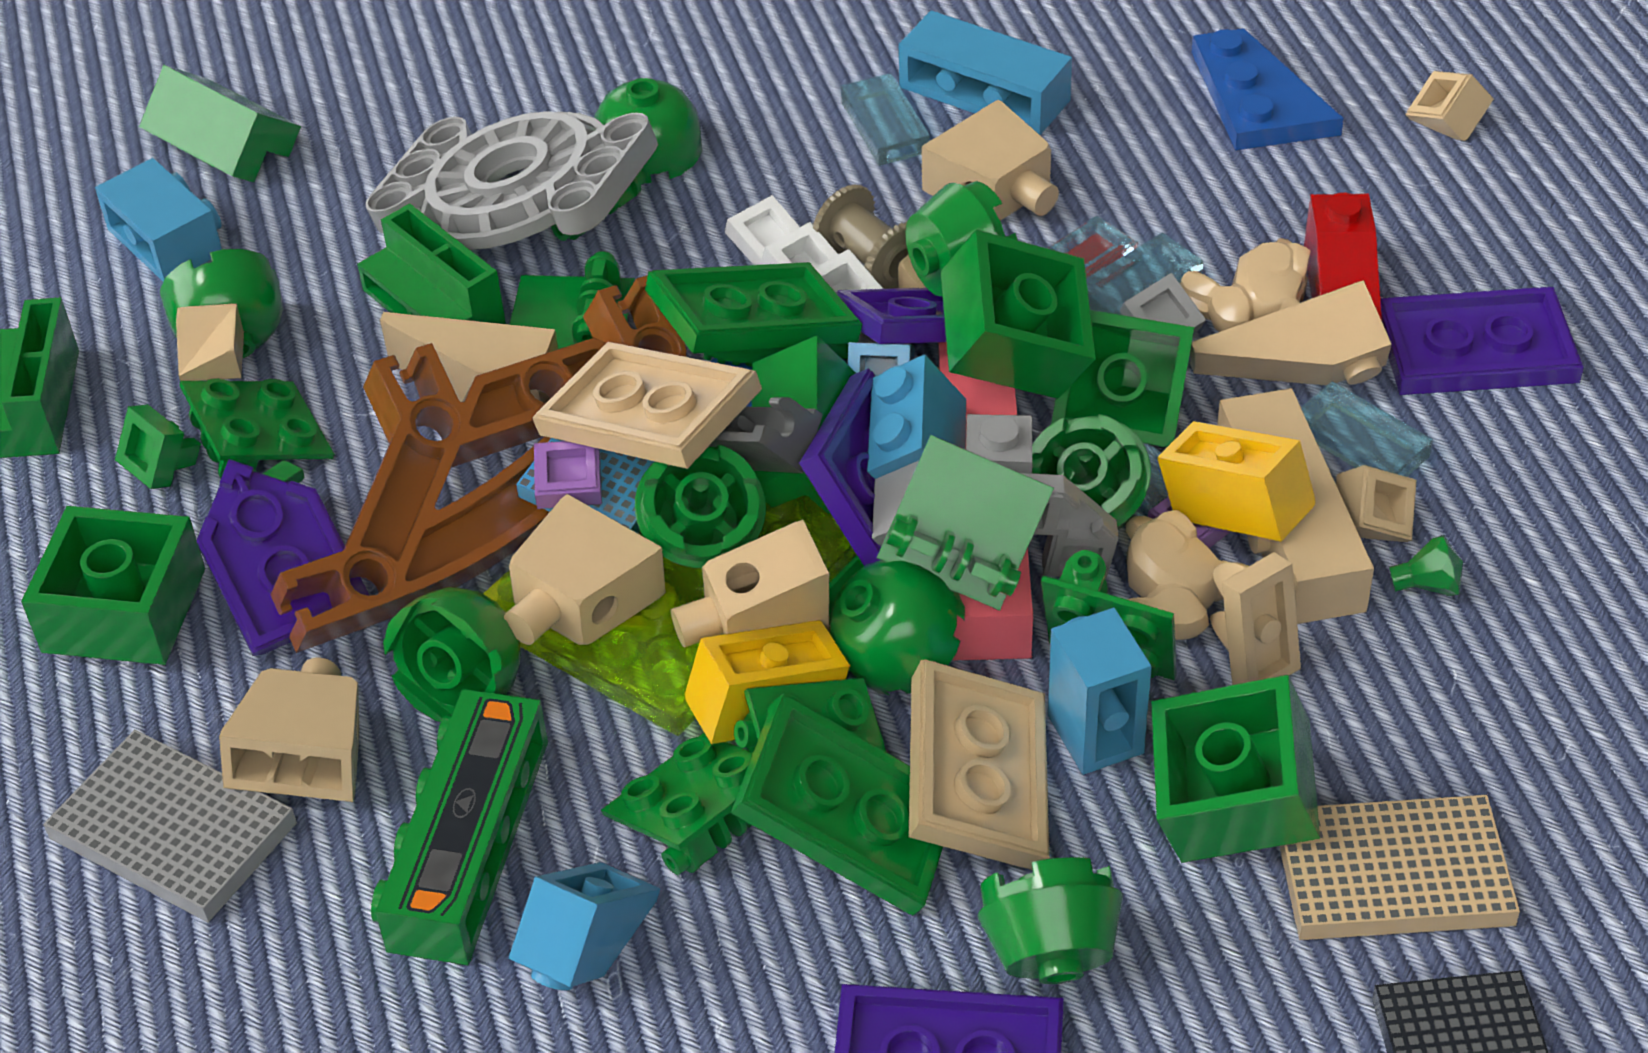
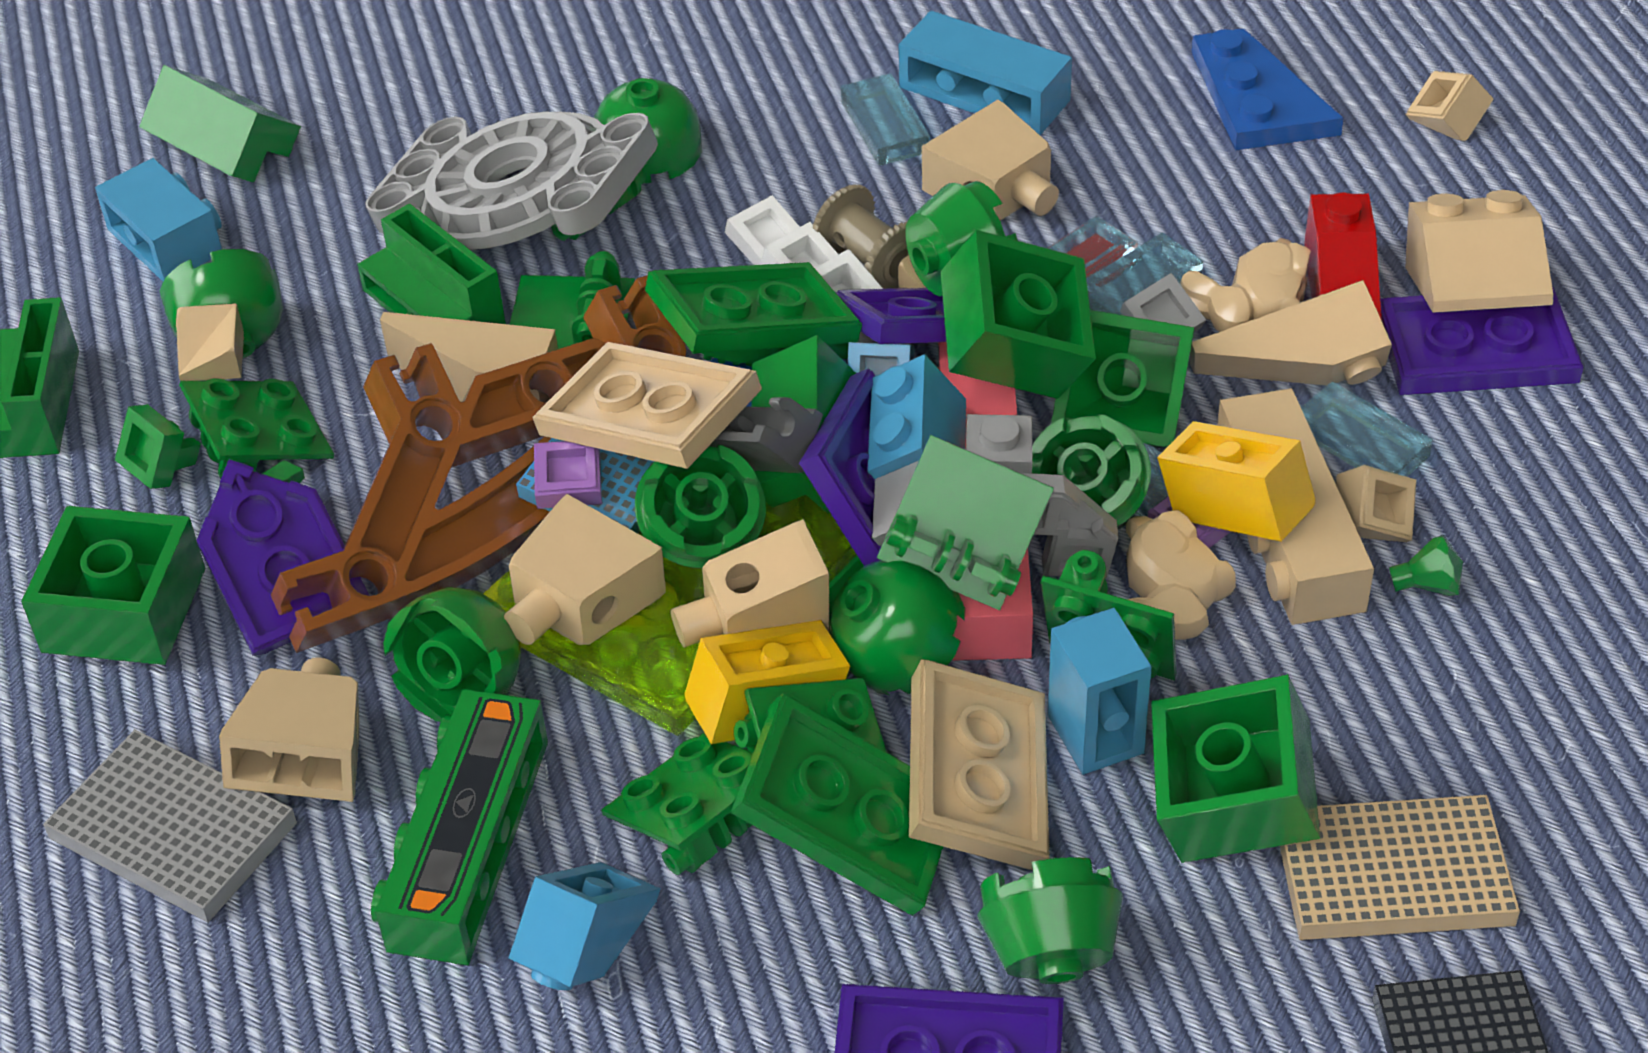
tan tile [1210,552,1301,685] -> none
none -> tan slope [1405,190,1553,312]

